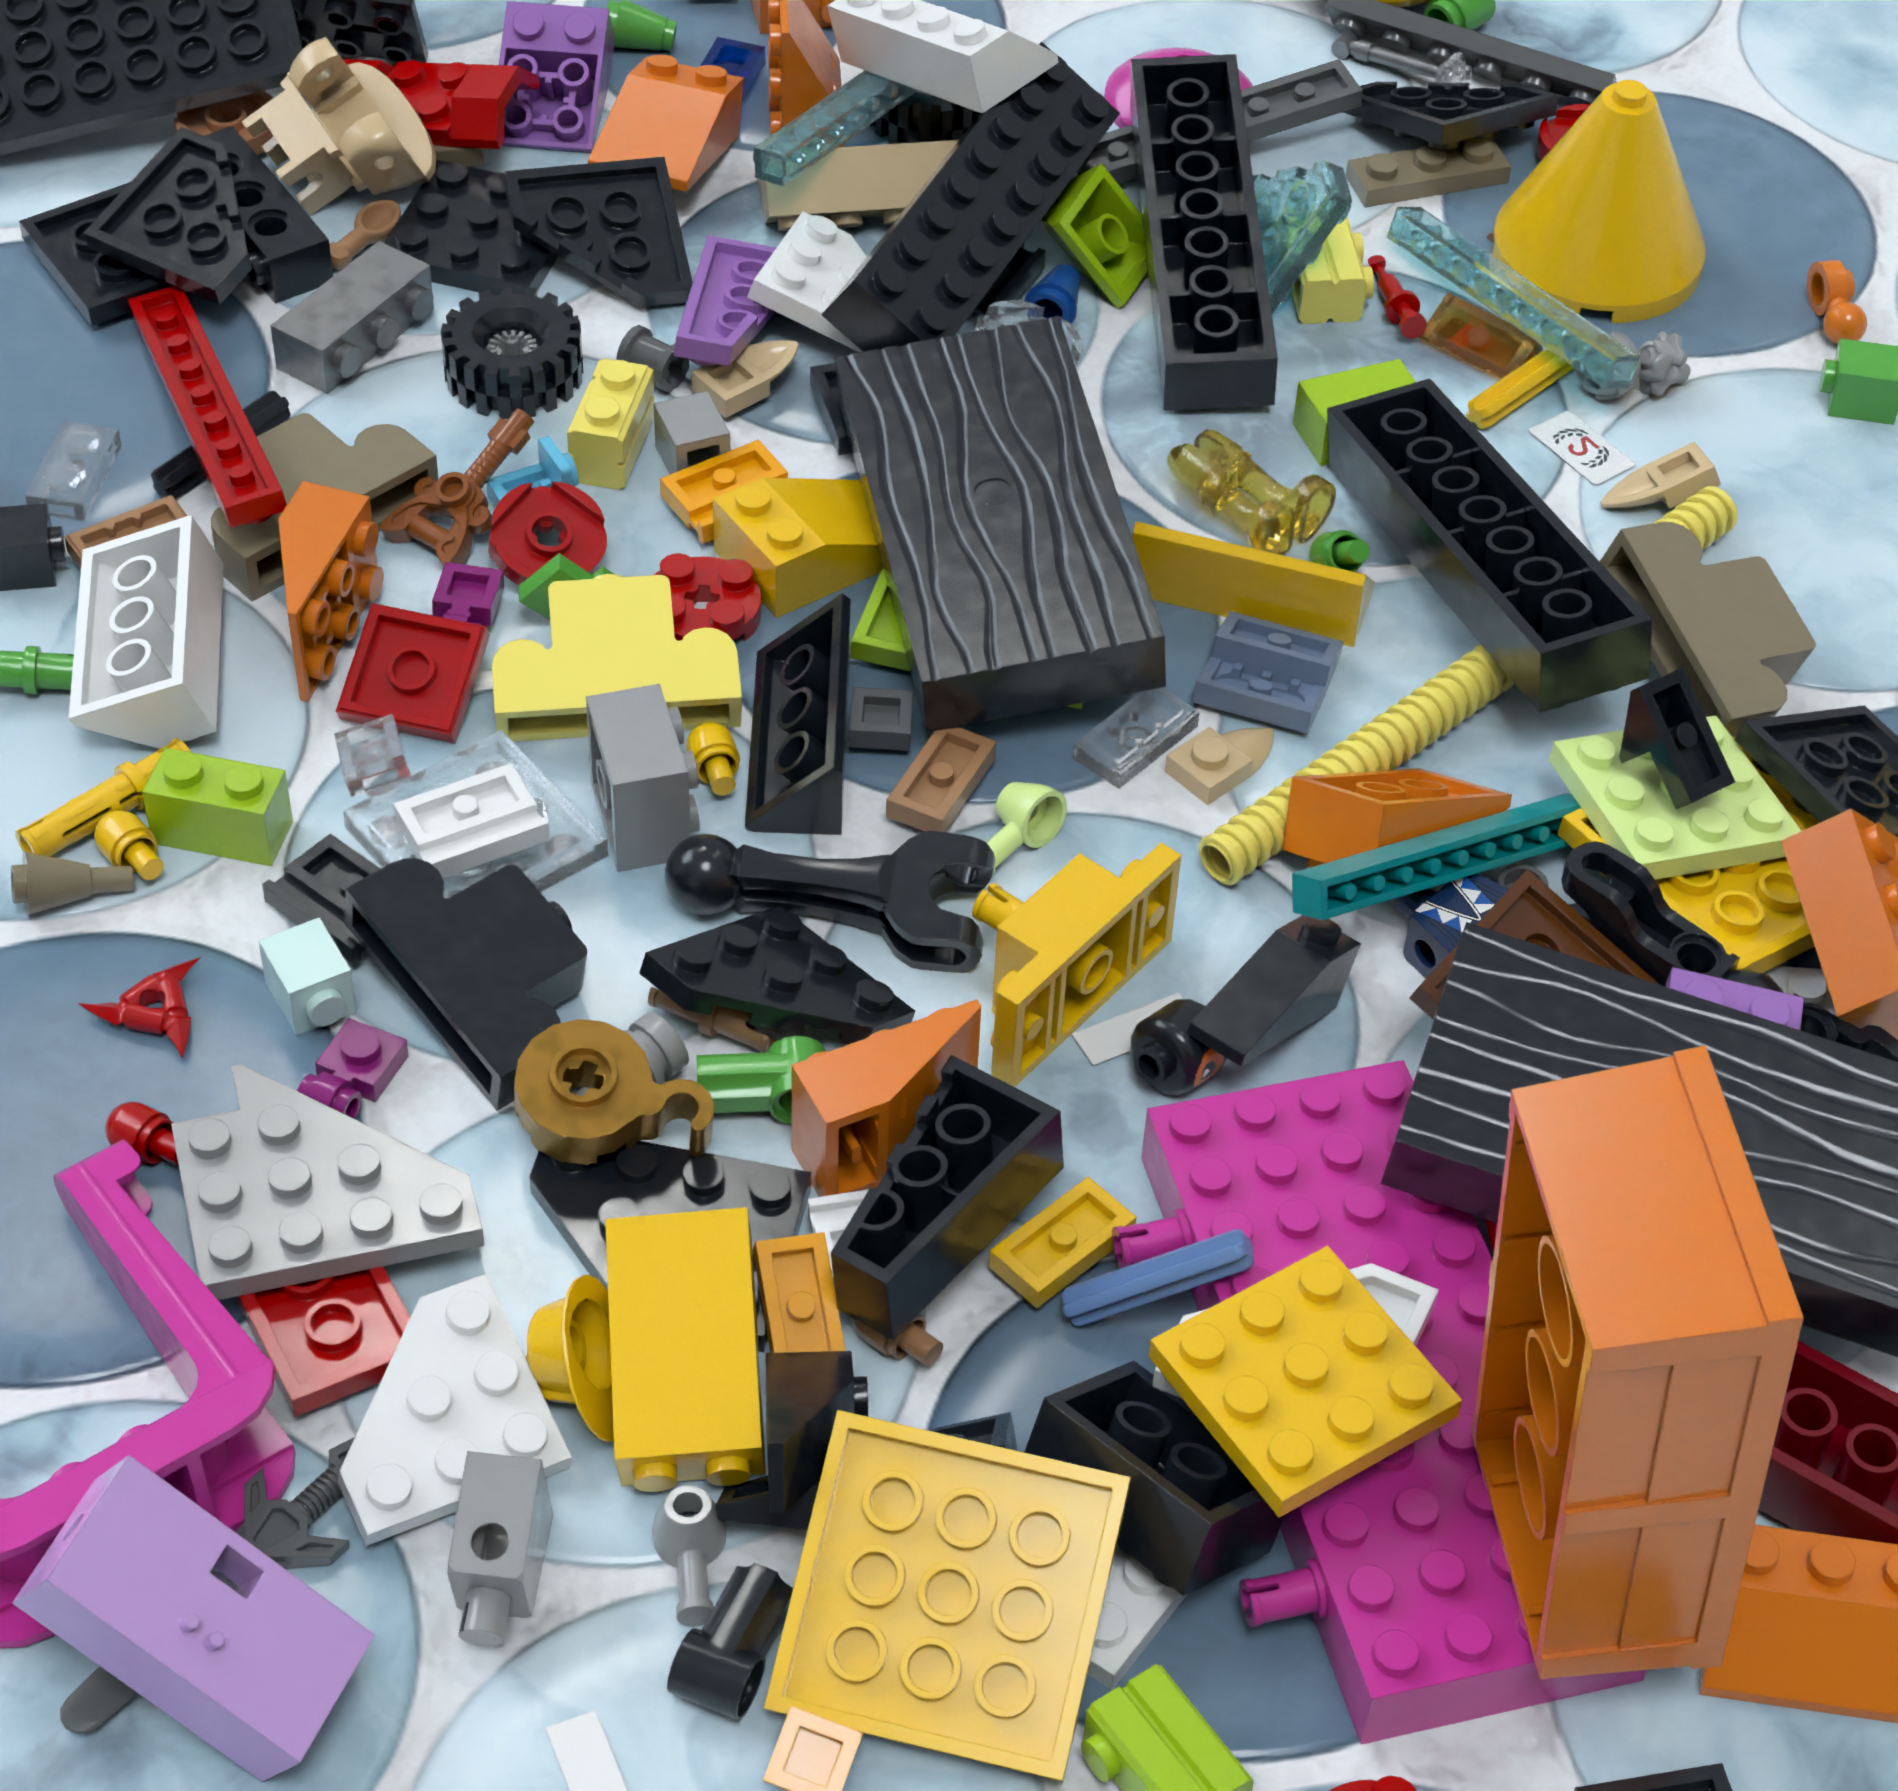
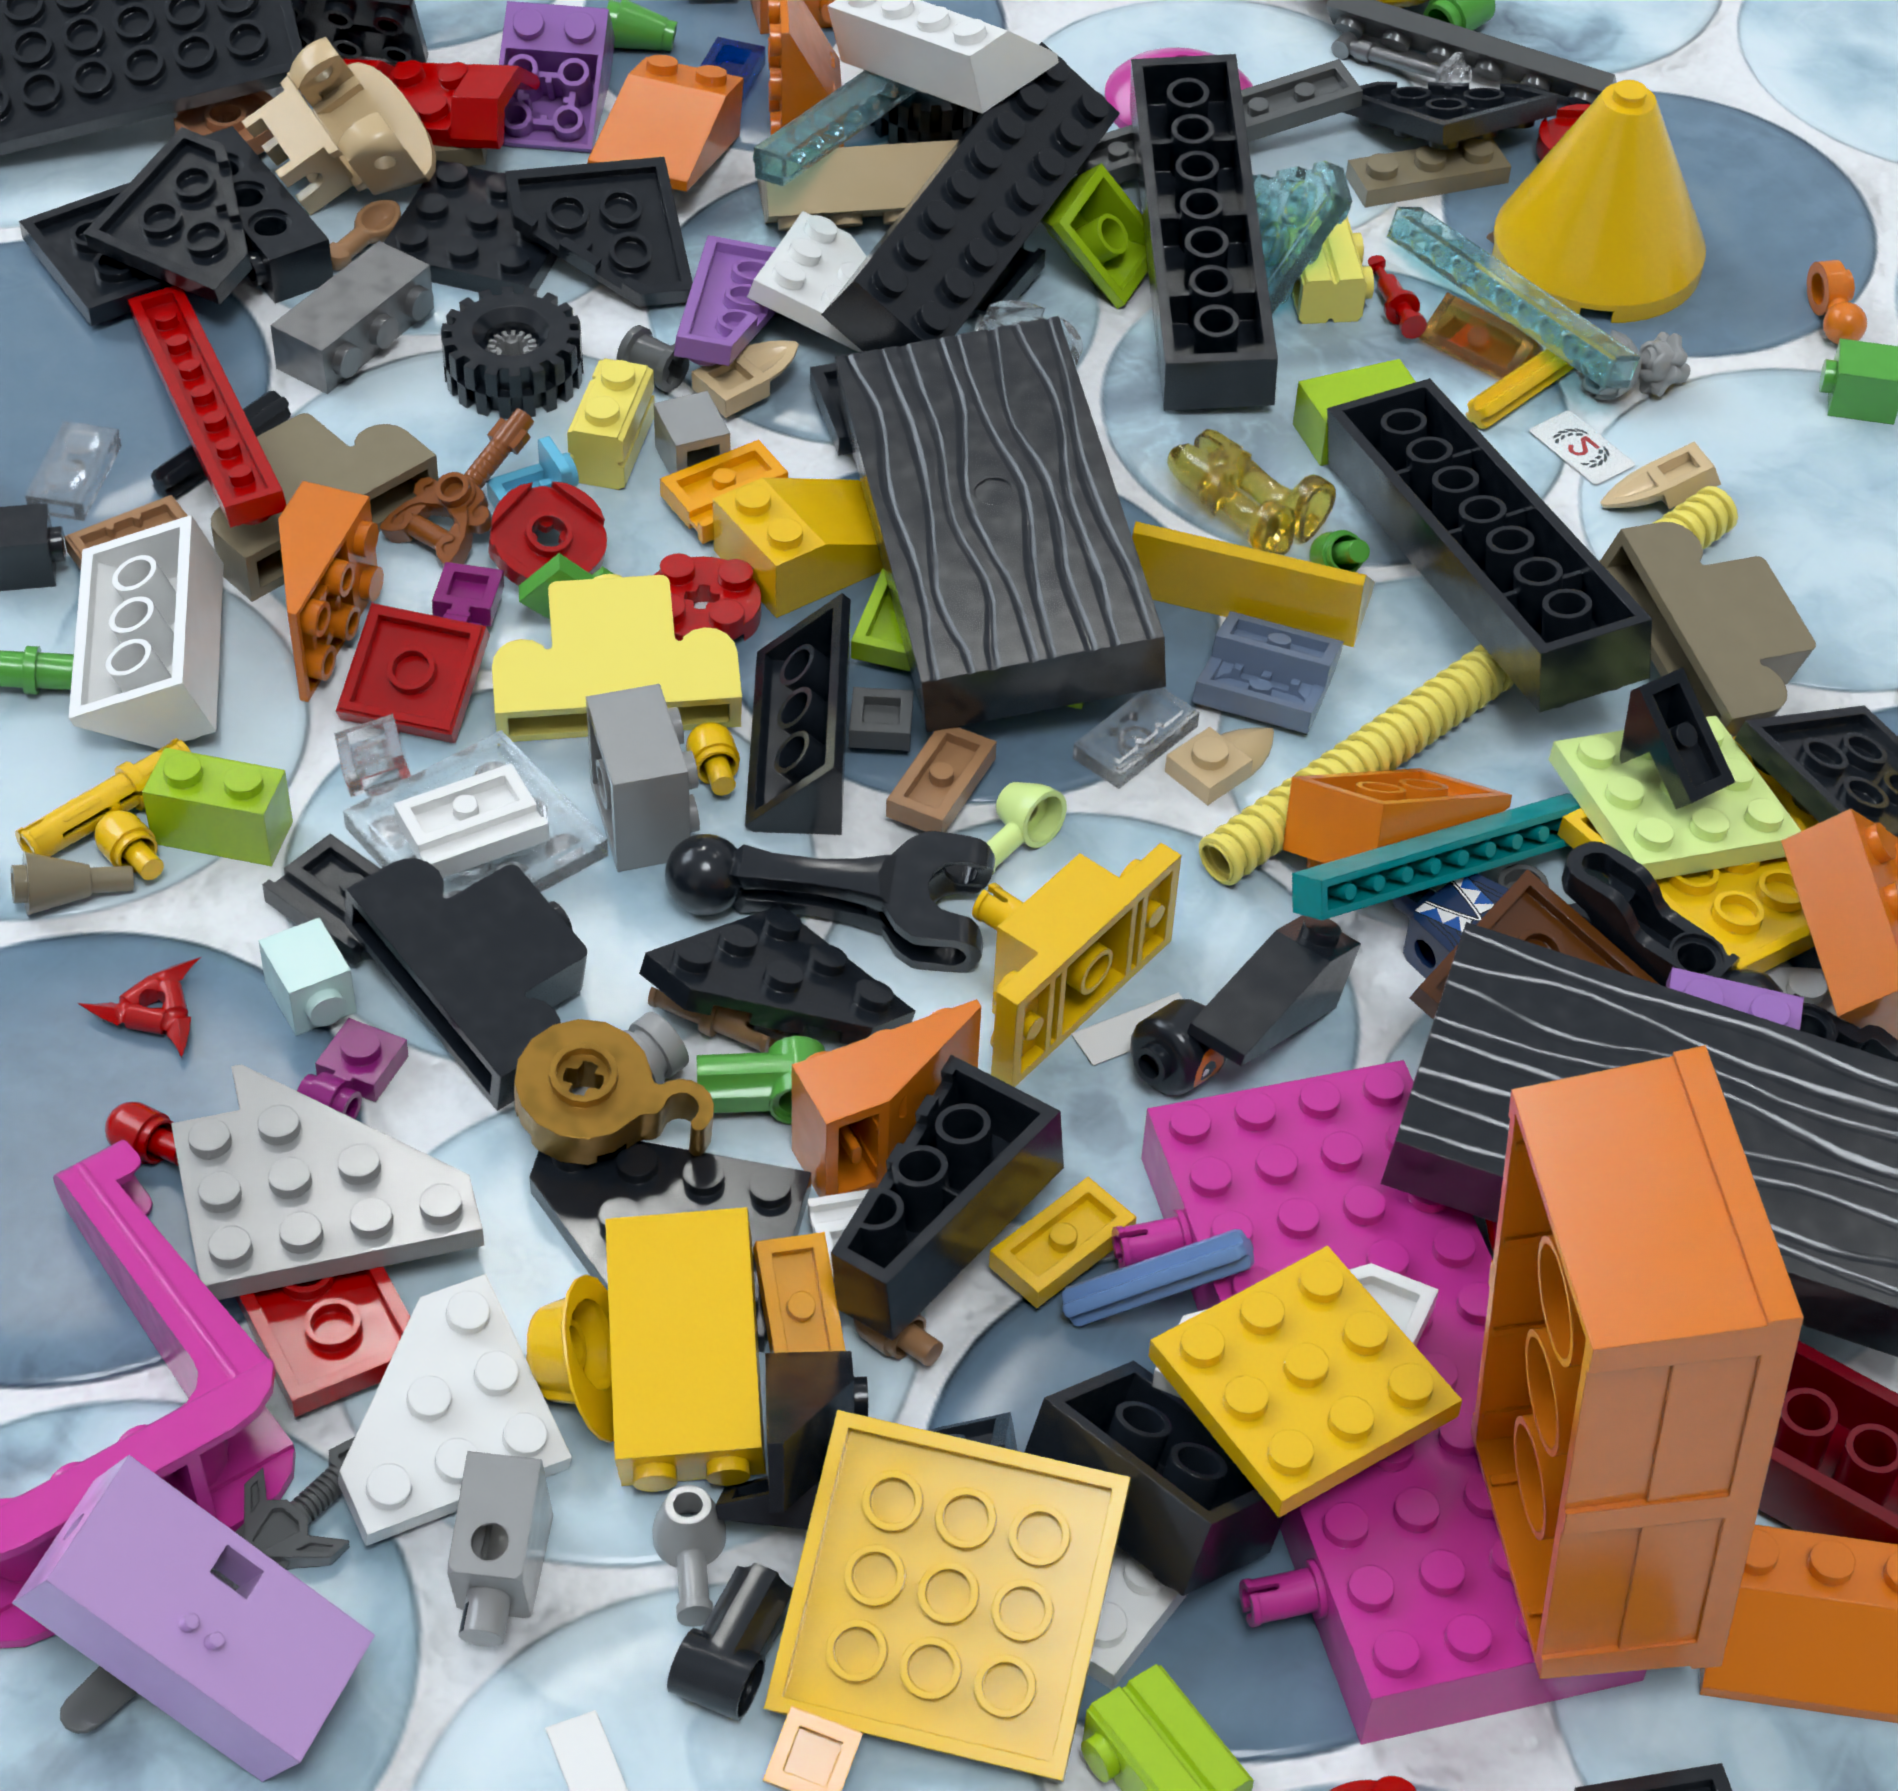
blue cone [1024,264,1081,330] -> none

